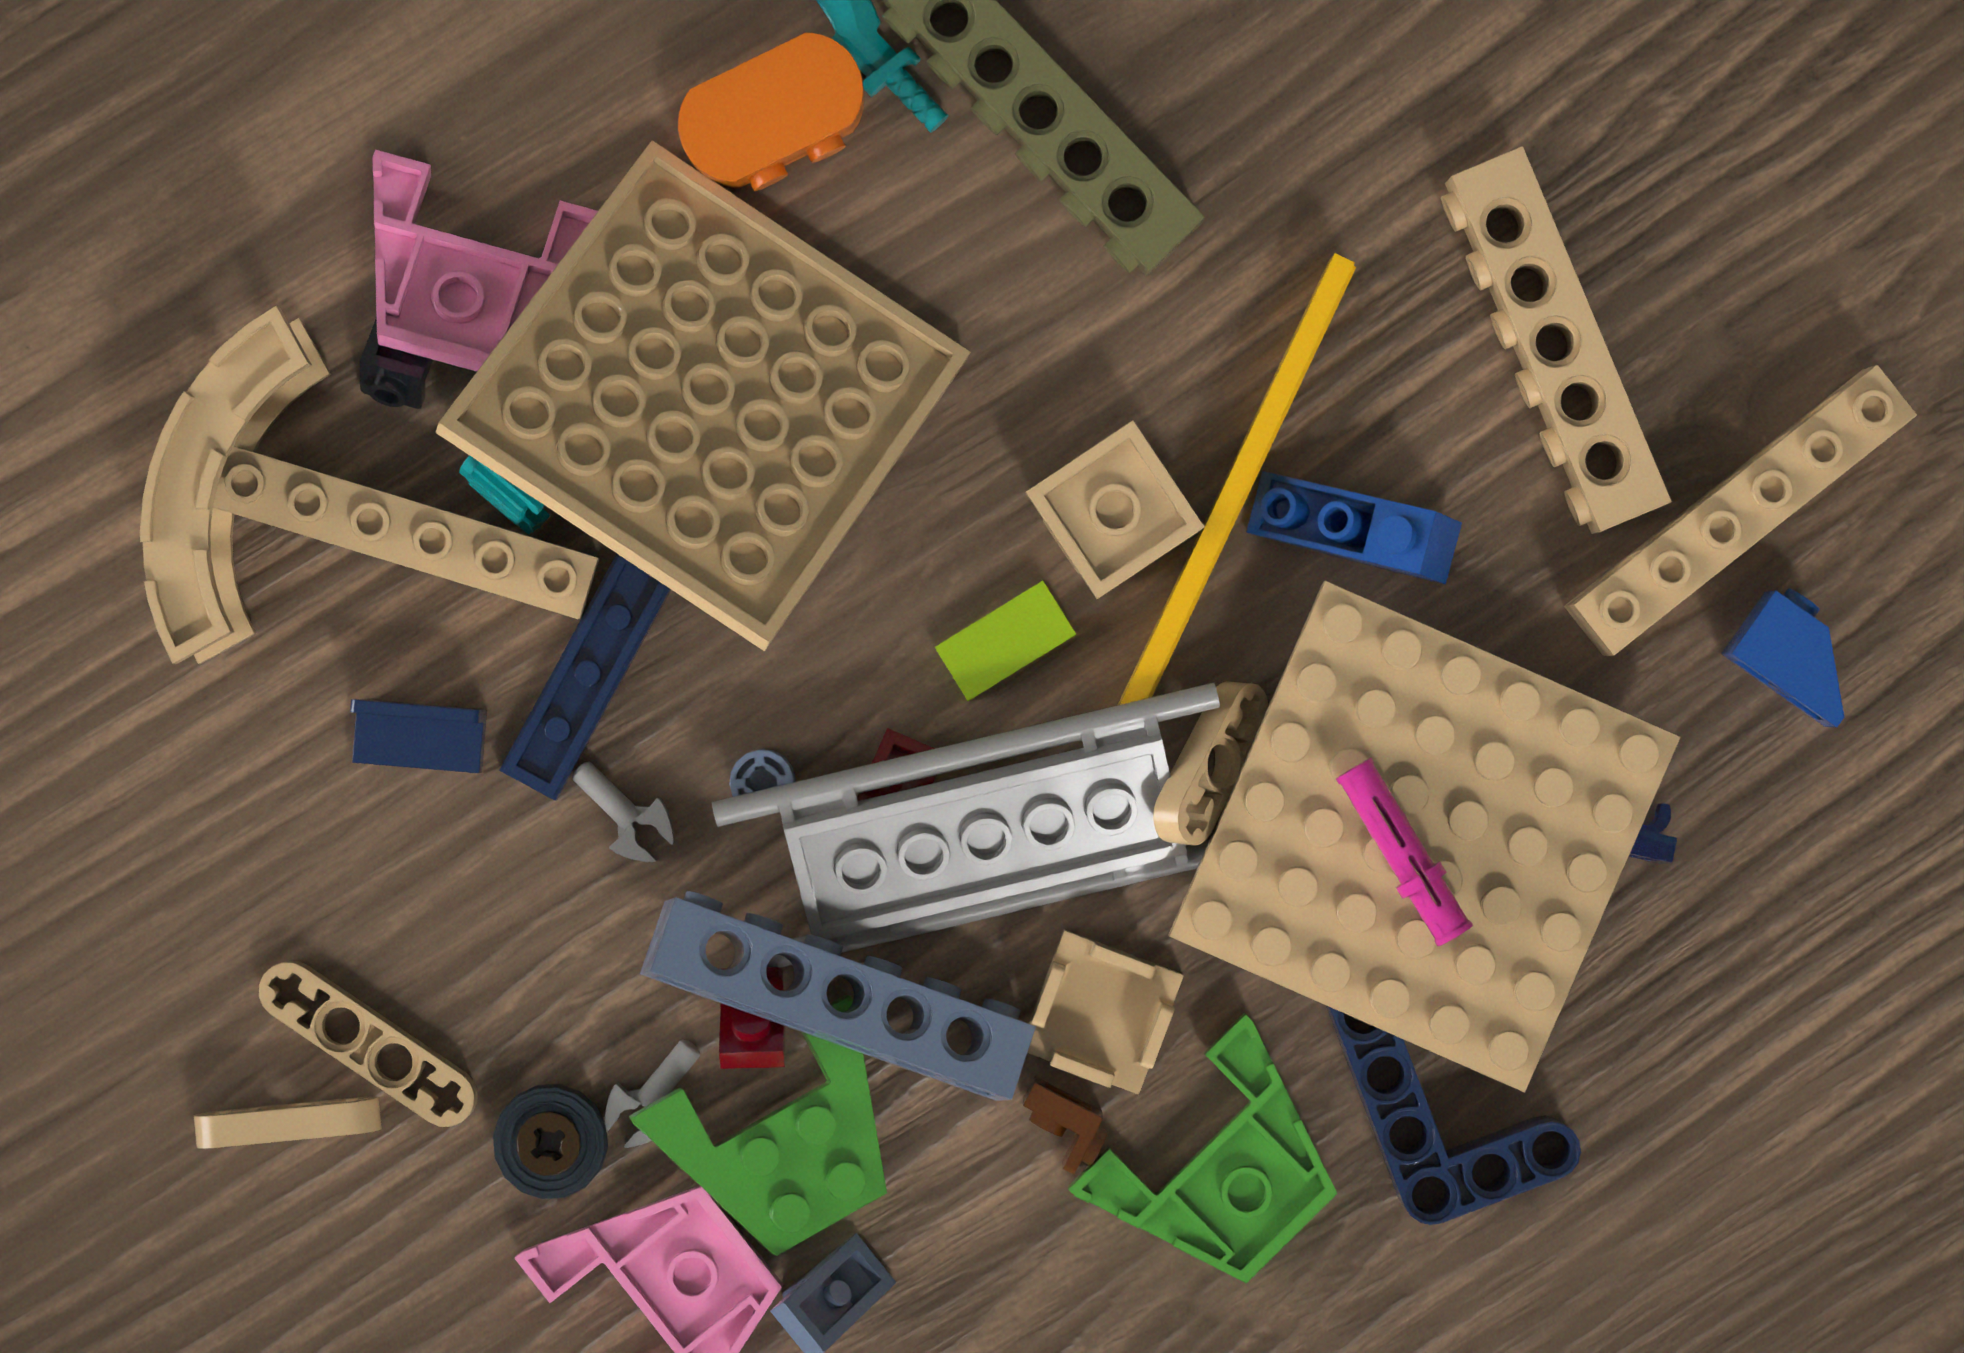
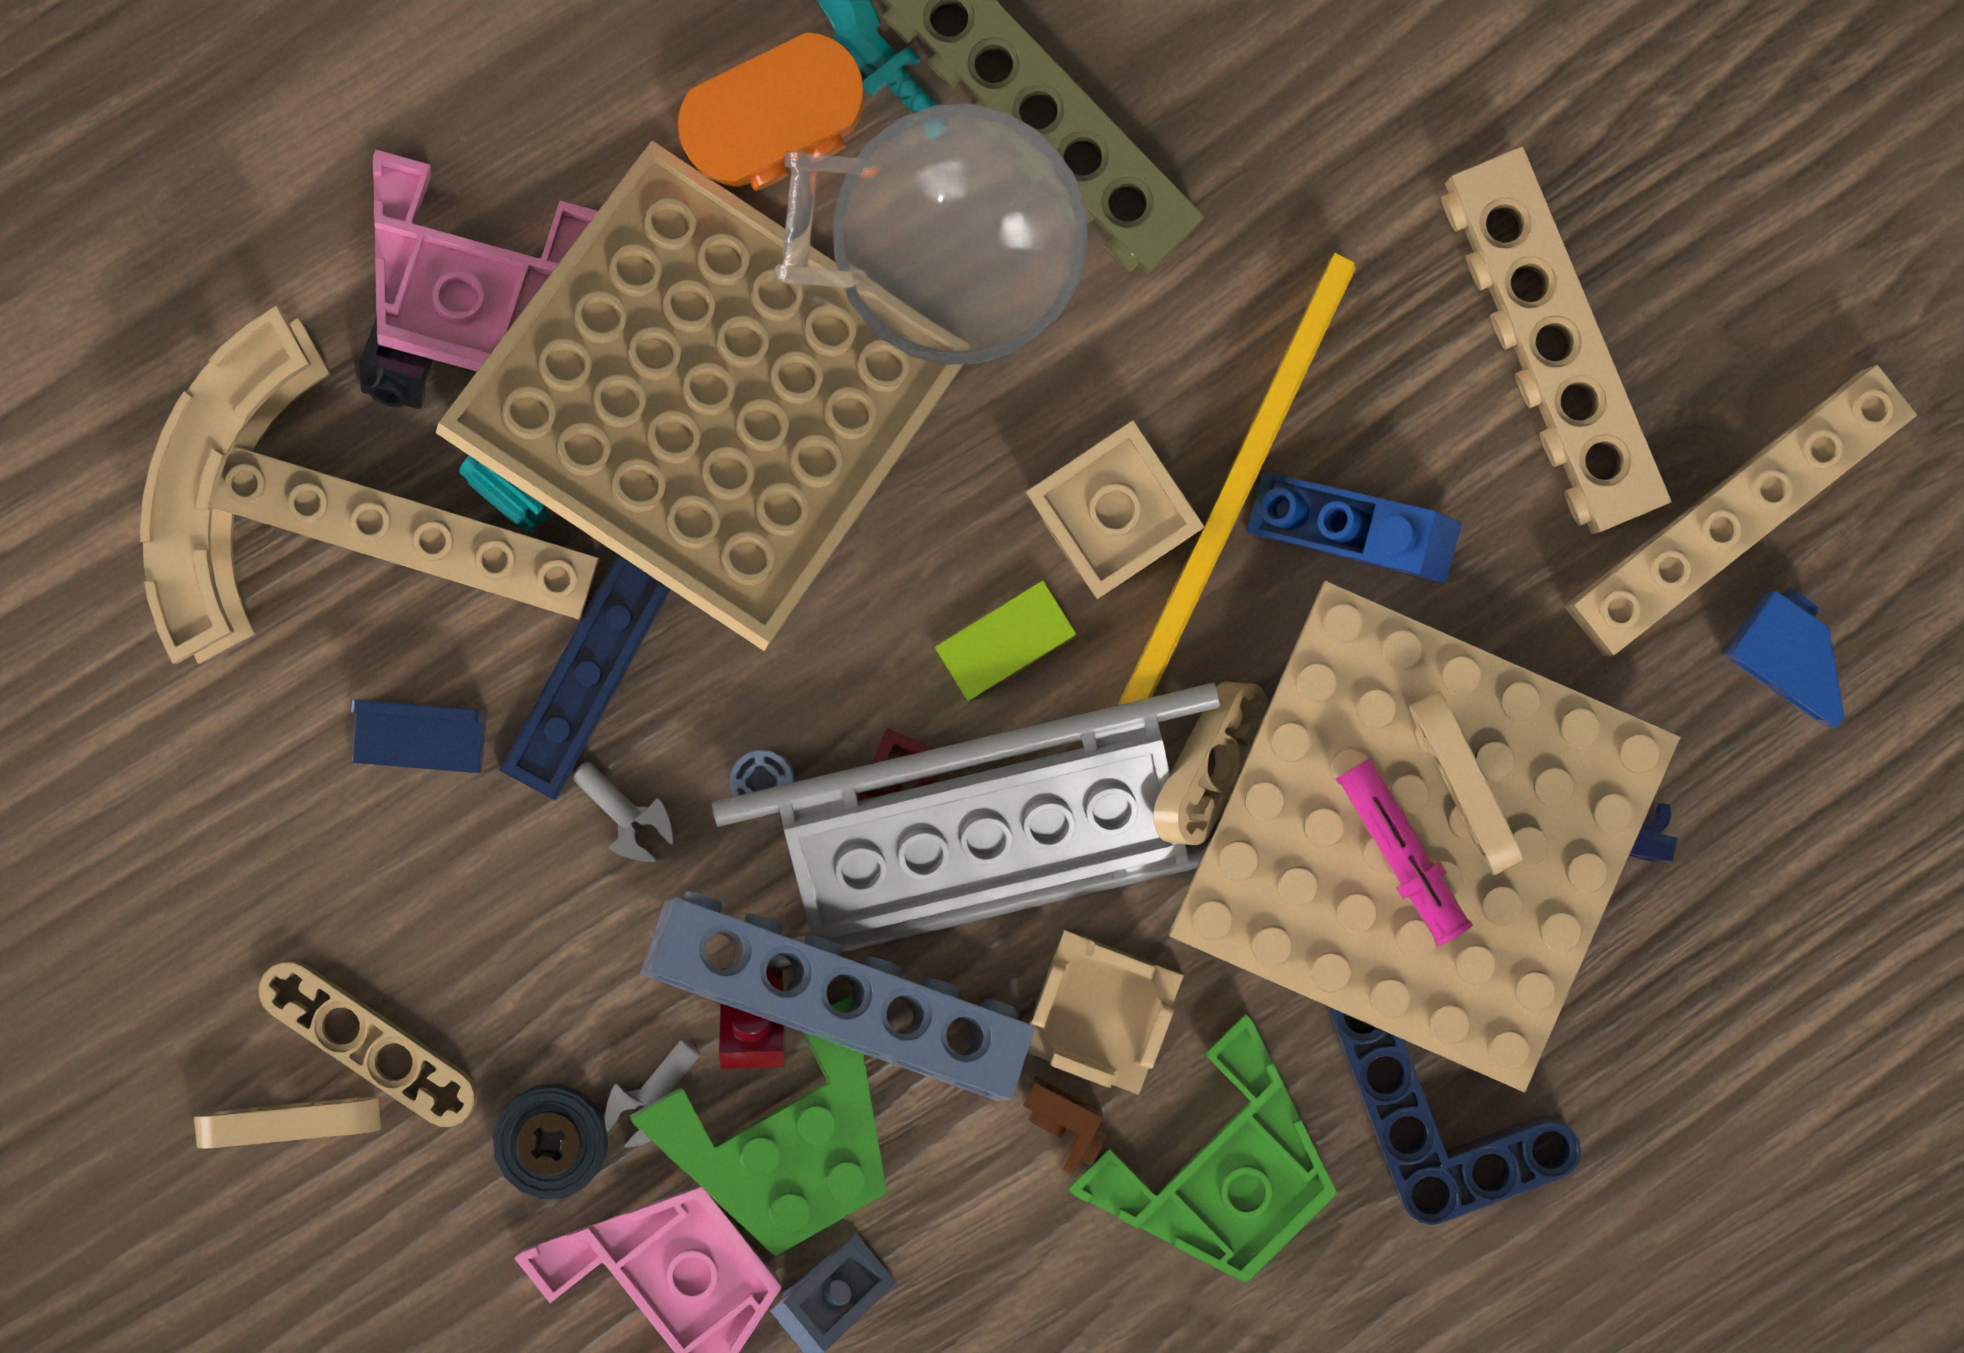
none -> clear windscreen [774,104,1088,365]
none -> tan beam [1409,691,1523,875]

